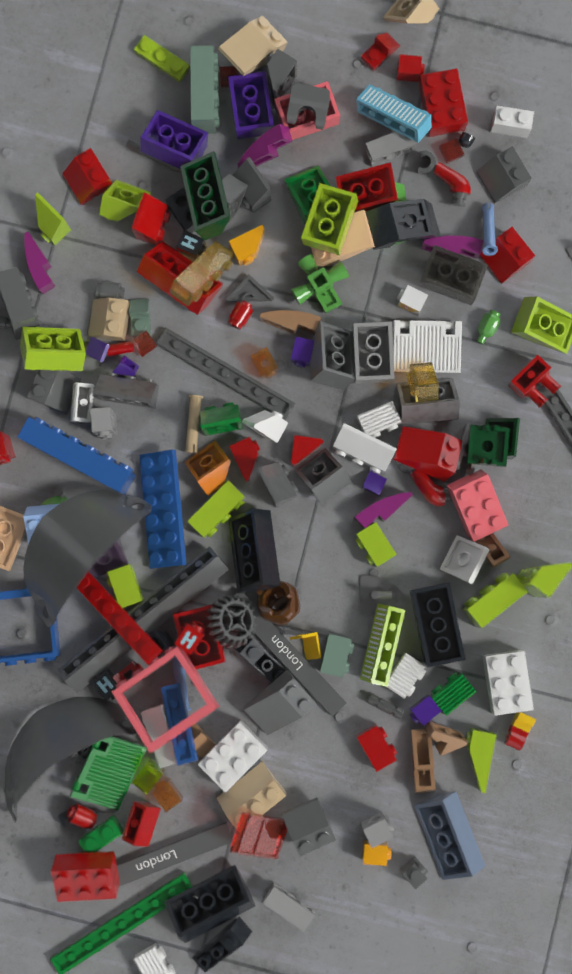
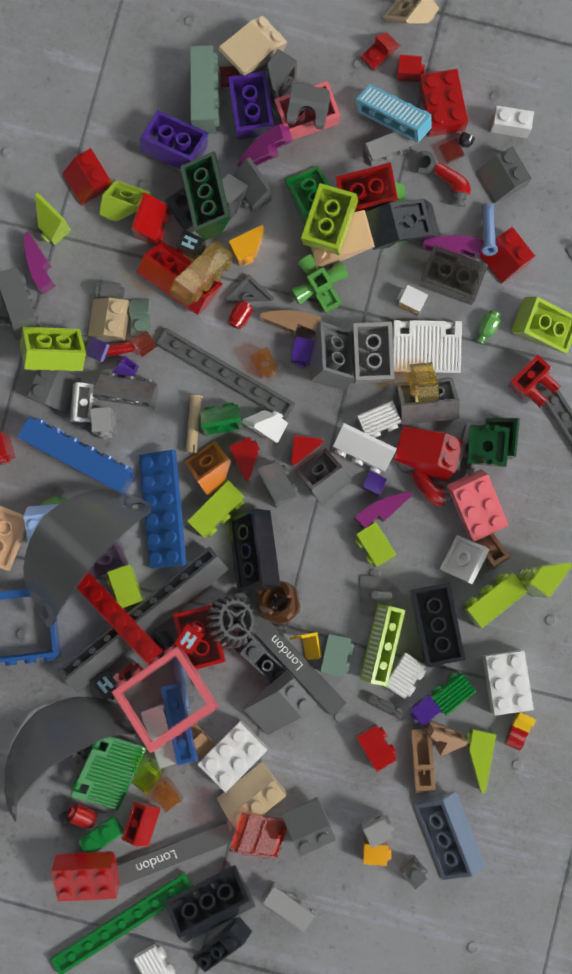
lime plate [134,35,190,83] -> none

